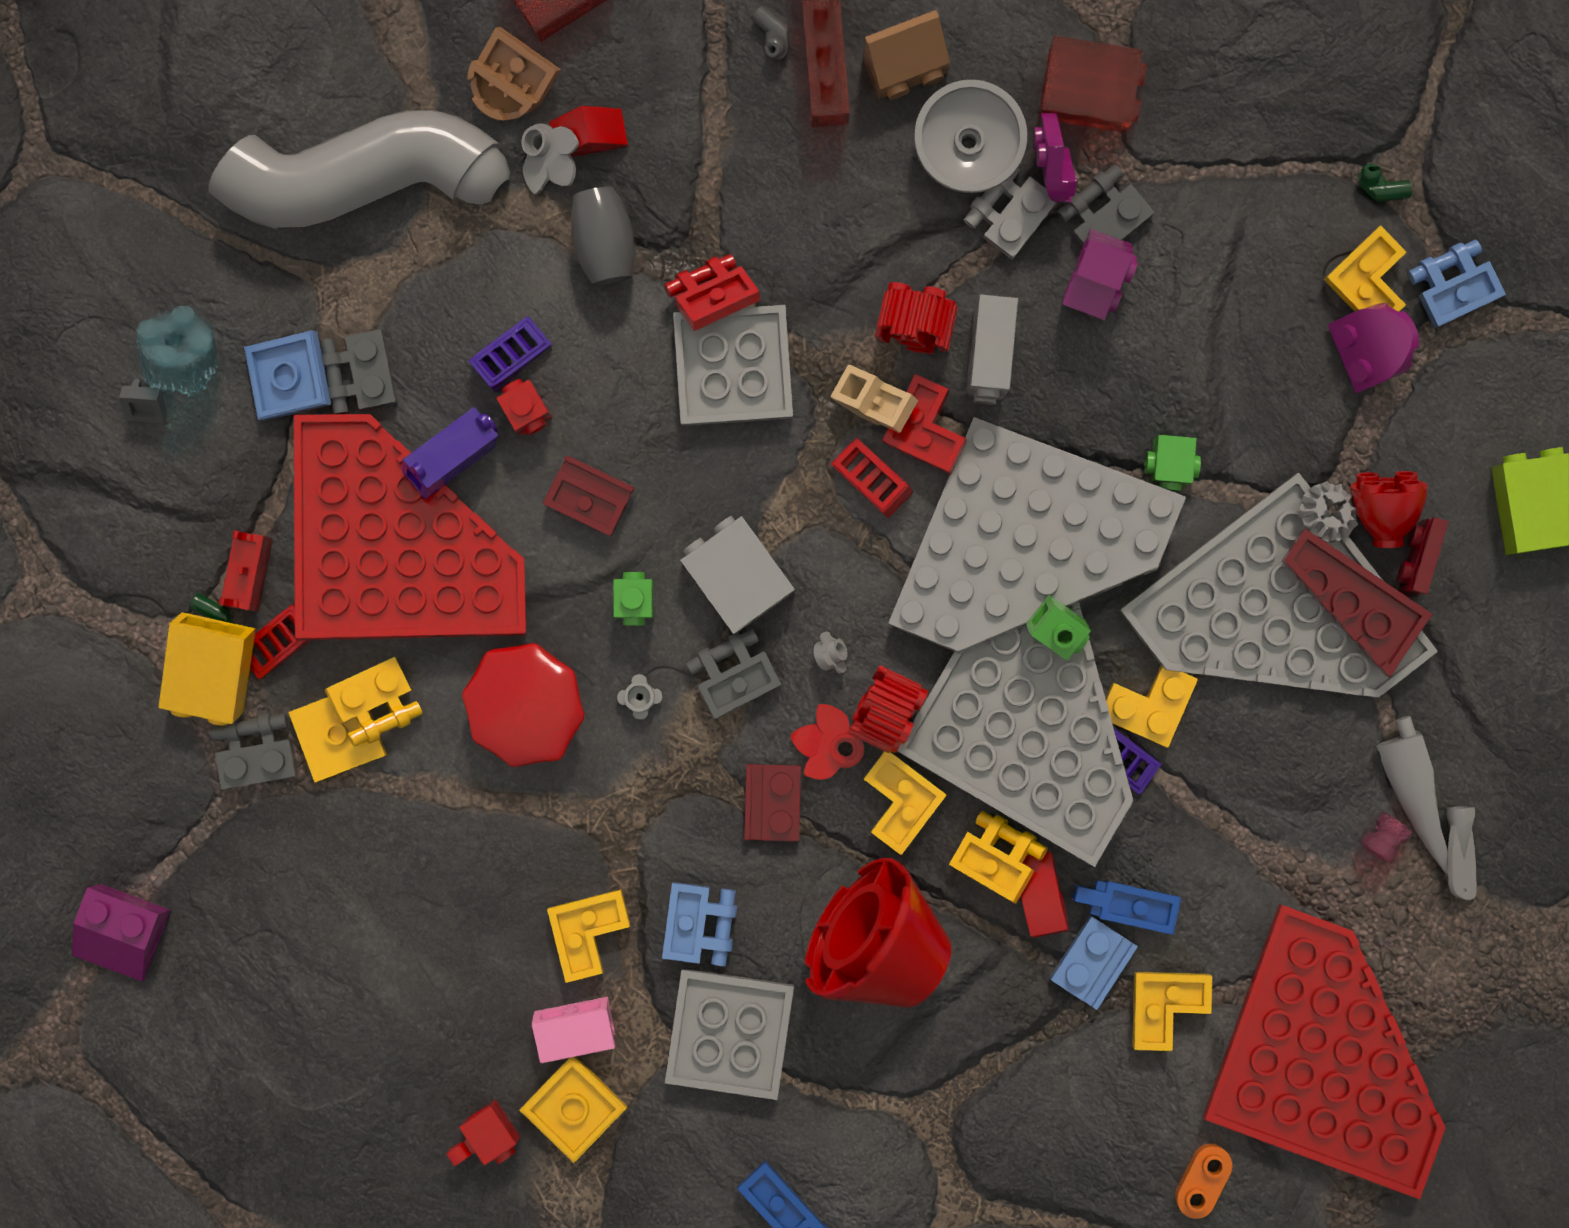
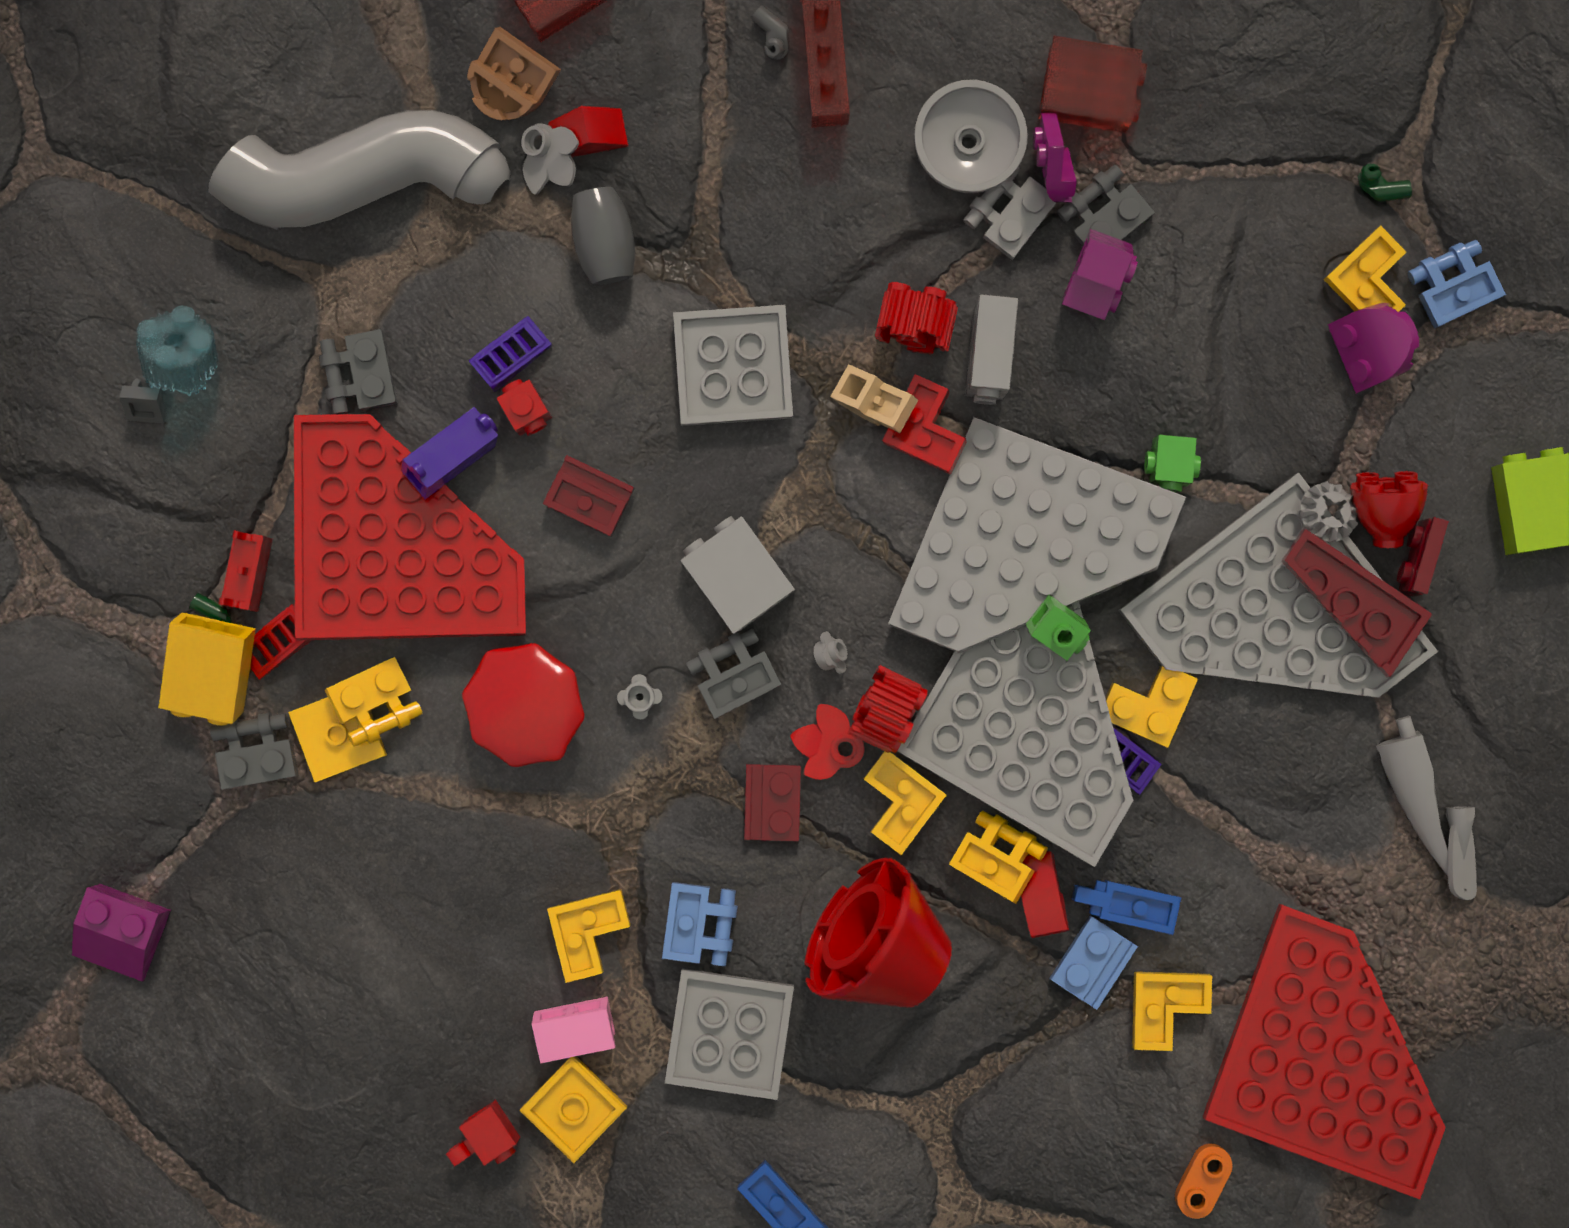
medium blue plate [244,330,331,421] -> none
bright green brick [614,572,654,626] -> none
red plate [664,254,760,331] -> none
red slope [831,437,913,518] -> none
medium nougat slope [863,10,950,100] -> none
clear pink wheel [1360,812,1414,864] -> none

